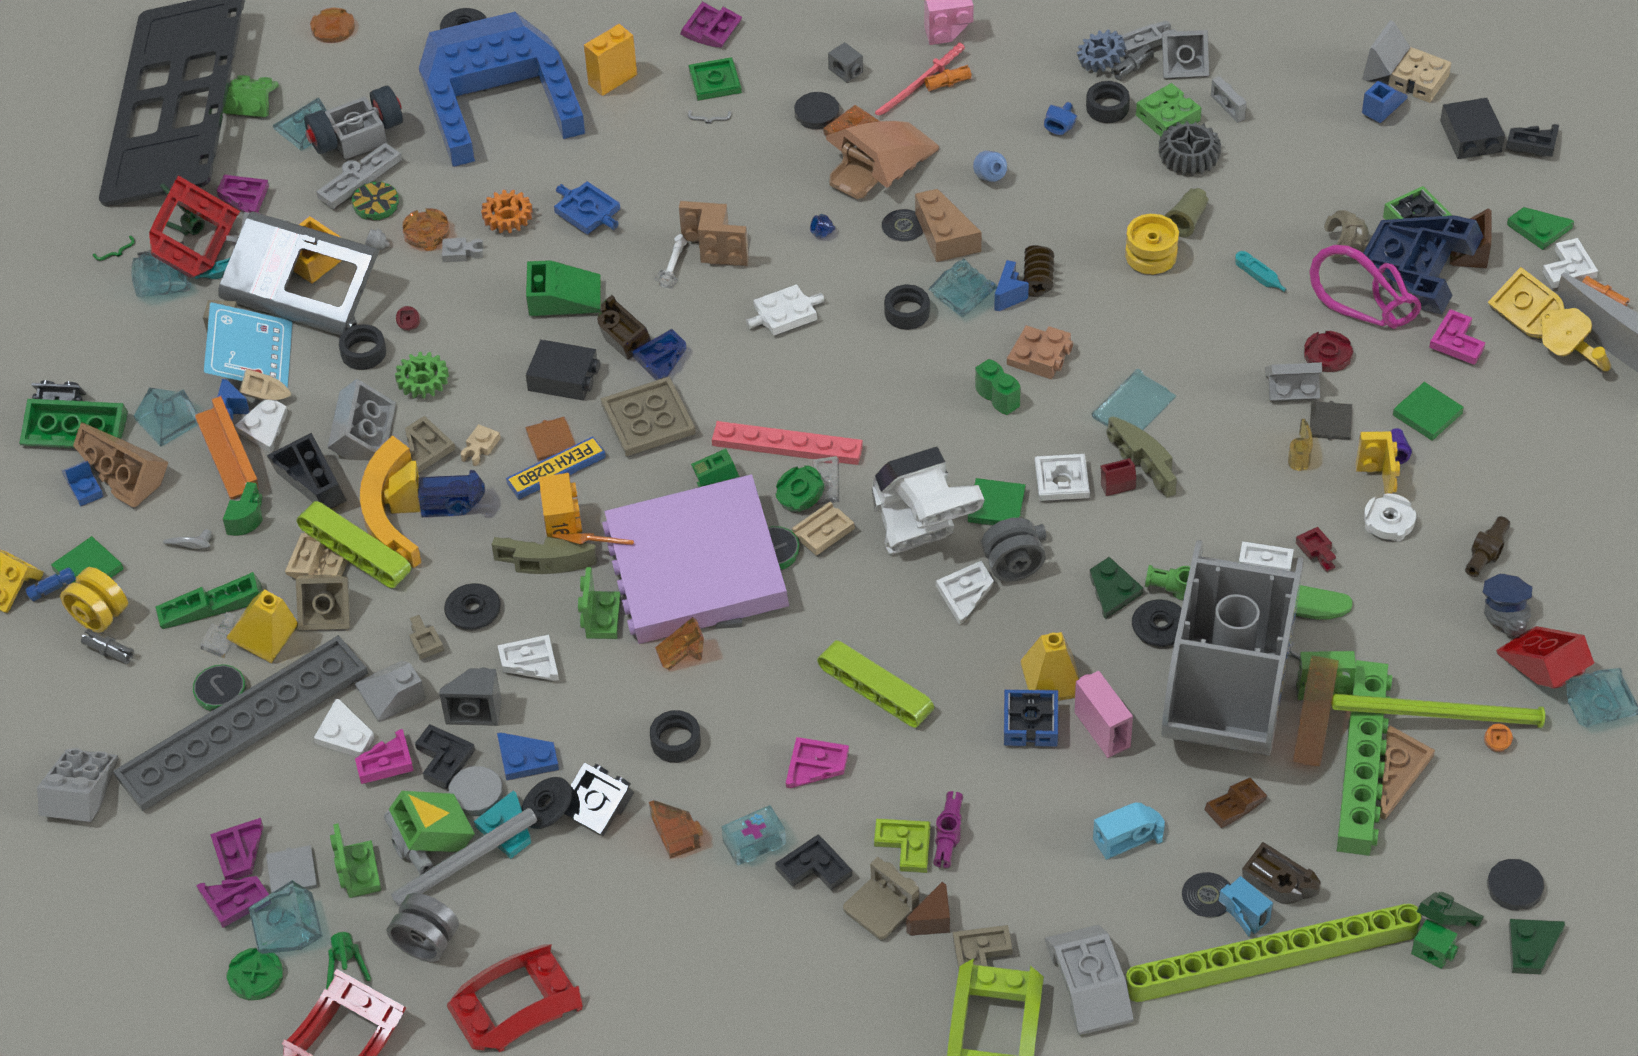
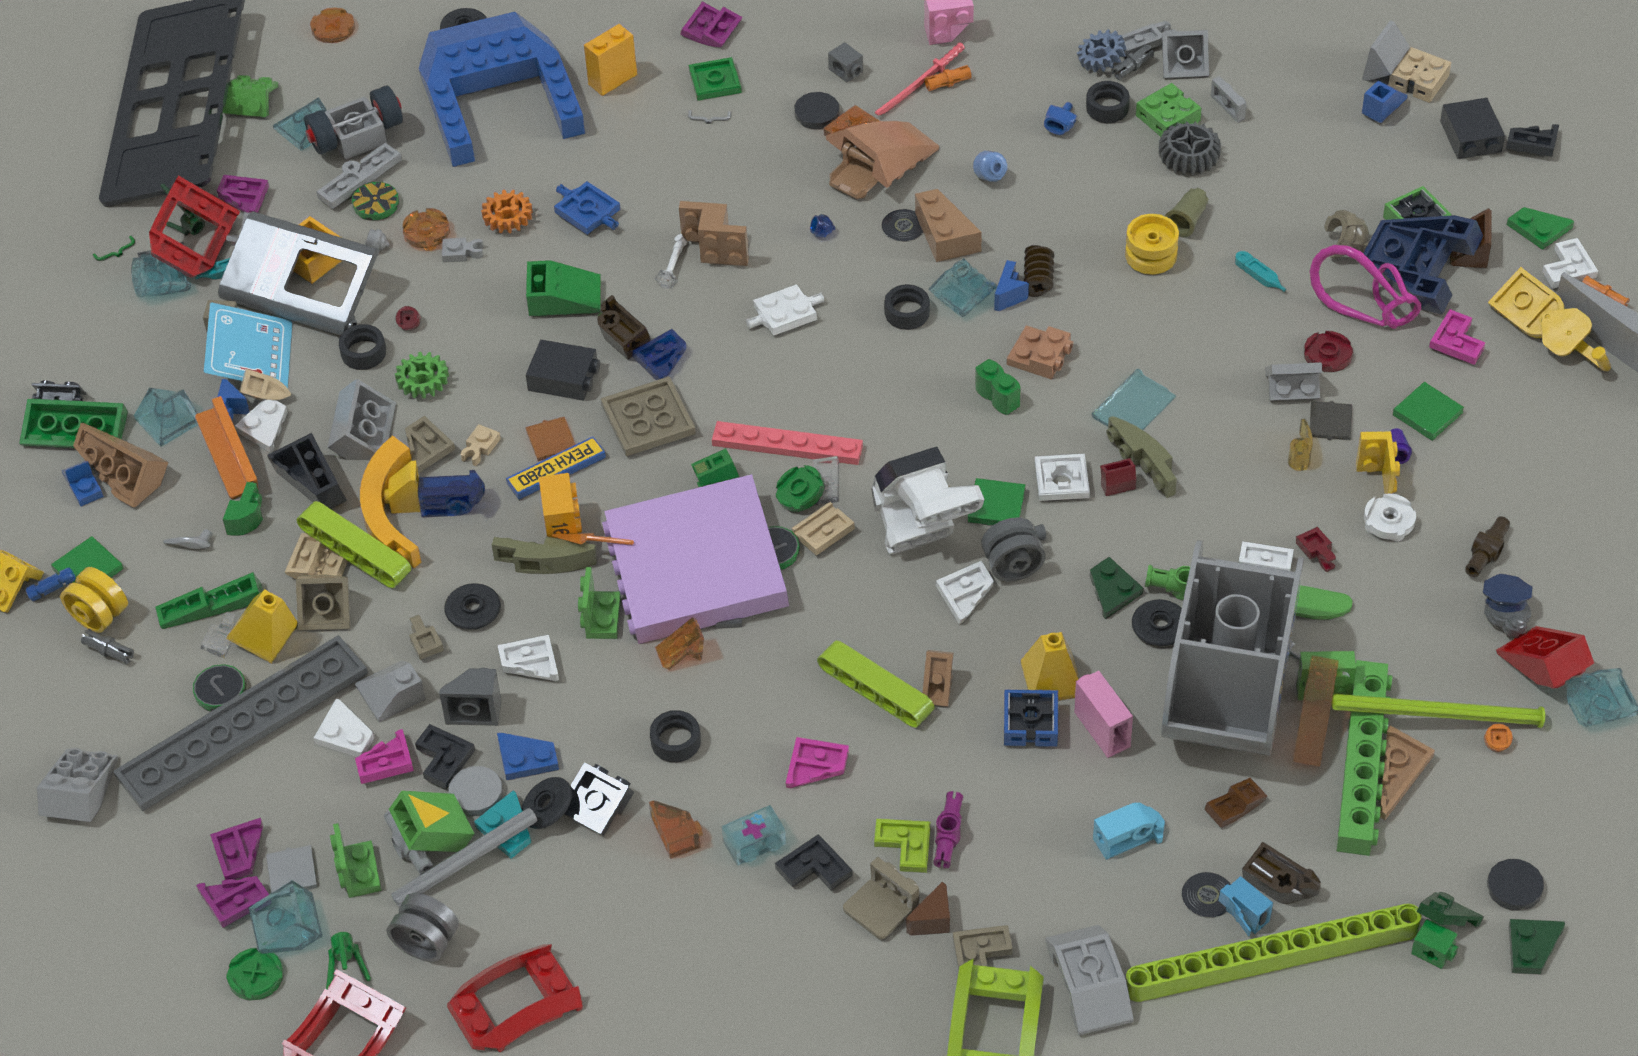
none -> medium nougat slope [922,650,954,706]

